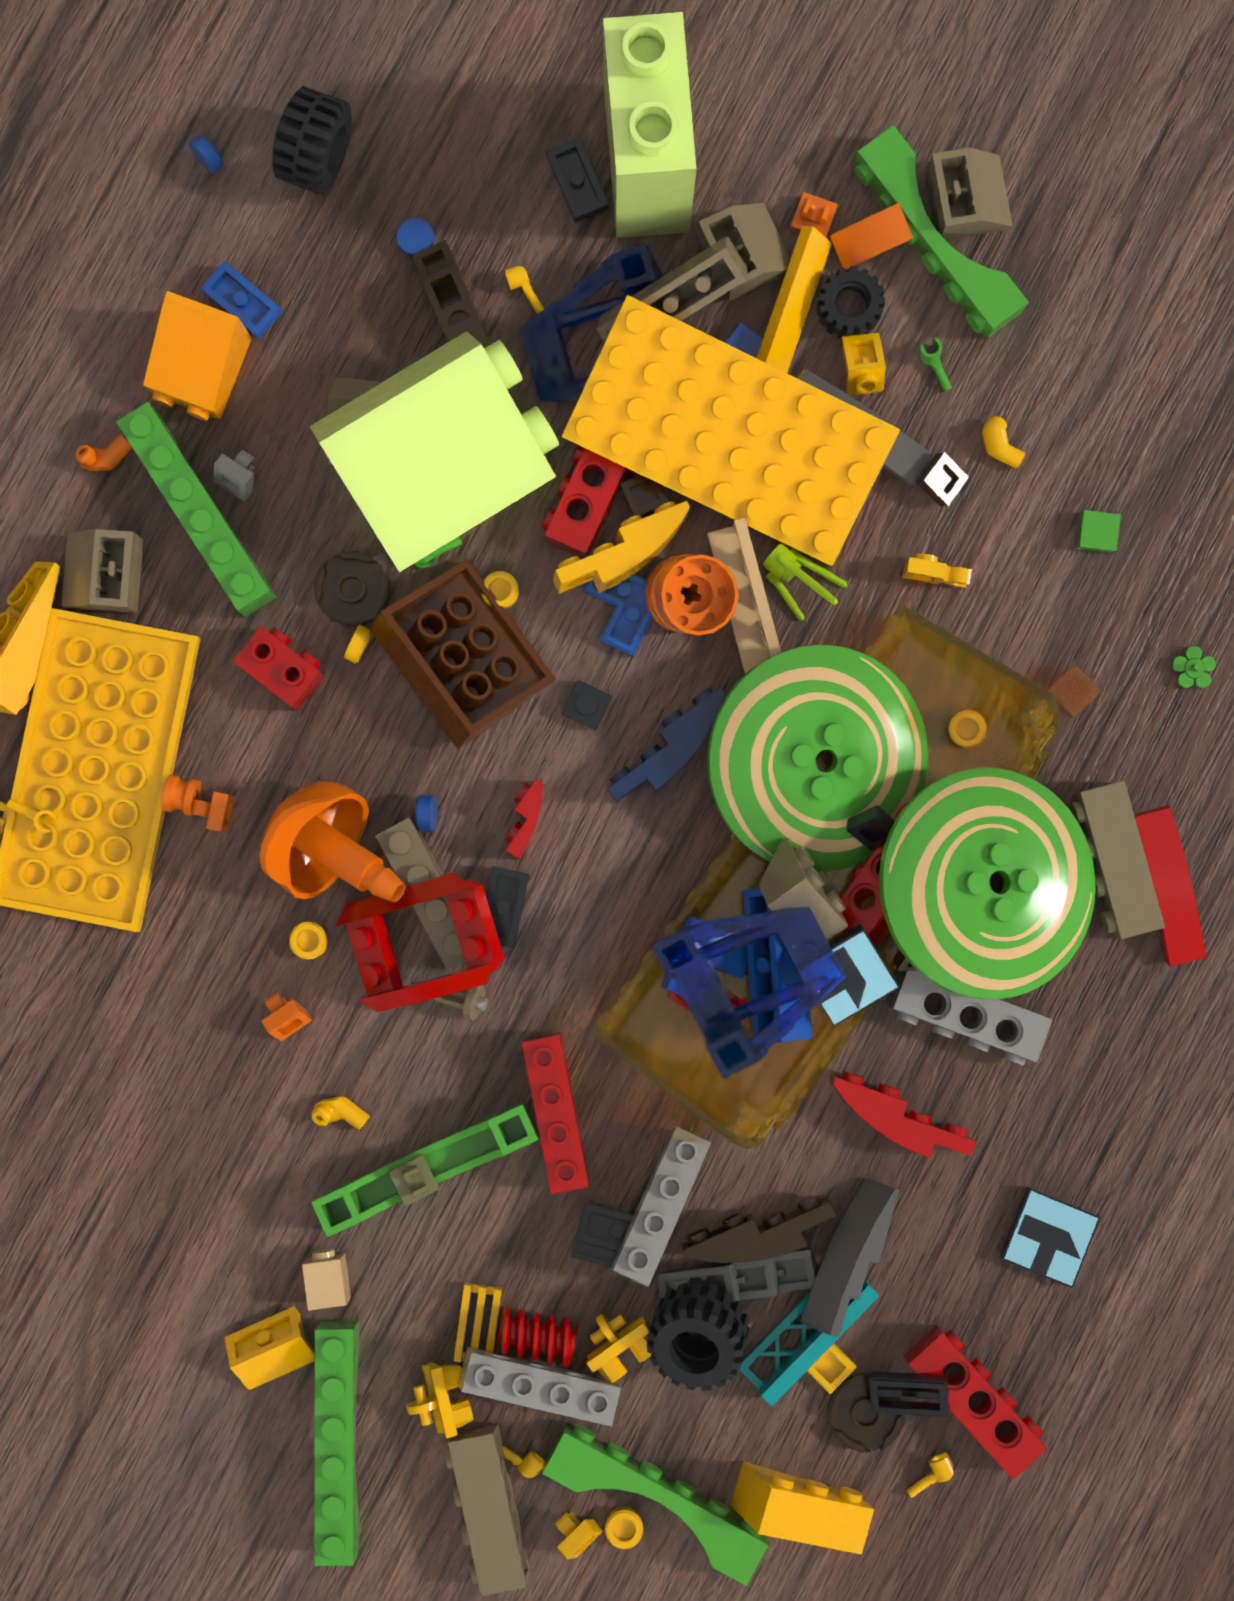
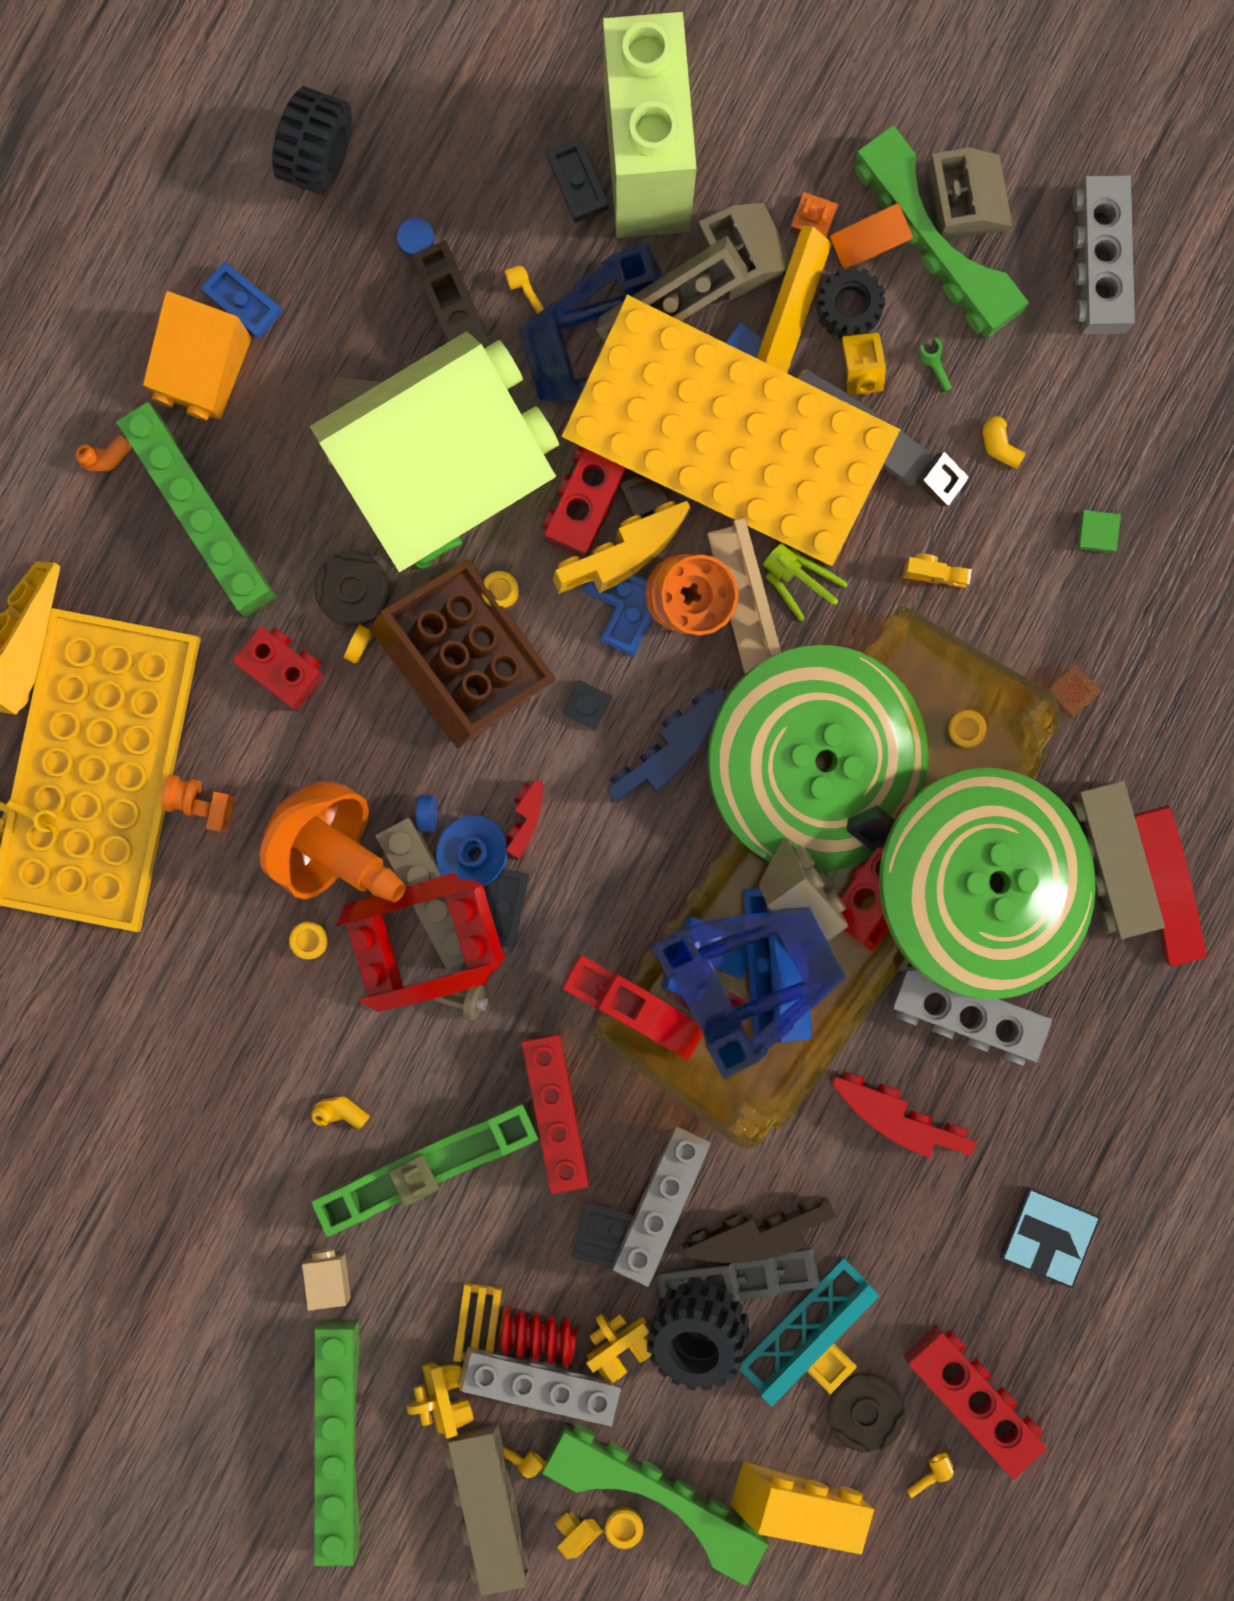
dark tan slope [61,529,144,614] -> none
blue tile [188,135,223,174] -> none
light grey tile [214,450,255,502] -> none
yellow panel [224,1306,315,1390] -> none
orange tile [261,992,312,1042] -> none
medium azure tile [794,924,900,1027] -> none
dark grey slope [801,1178,900,1336] -> none
black tile [869,1371,950,1417] -> none
bright green plant [1172,646,1216,689] -> none
none -> blue dish [436,815,508,887]
none -> red slope [560,954,706,1061]
none -> light grey brick [1072,175,1135,334]

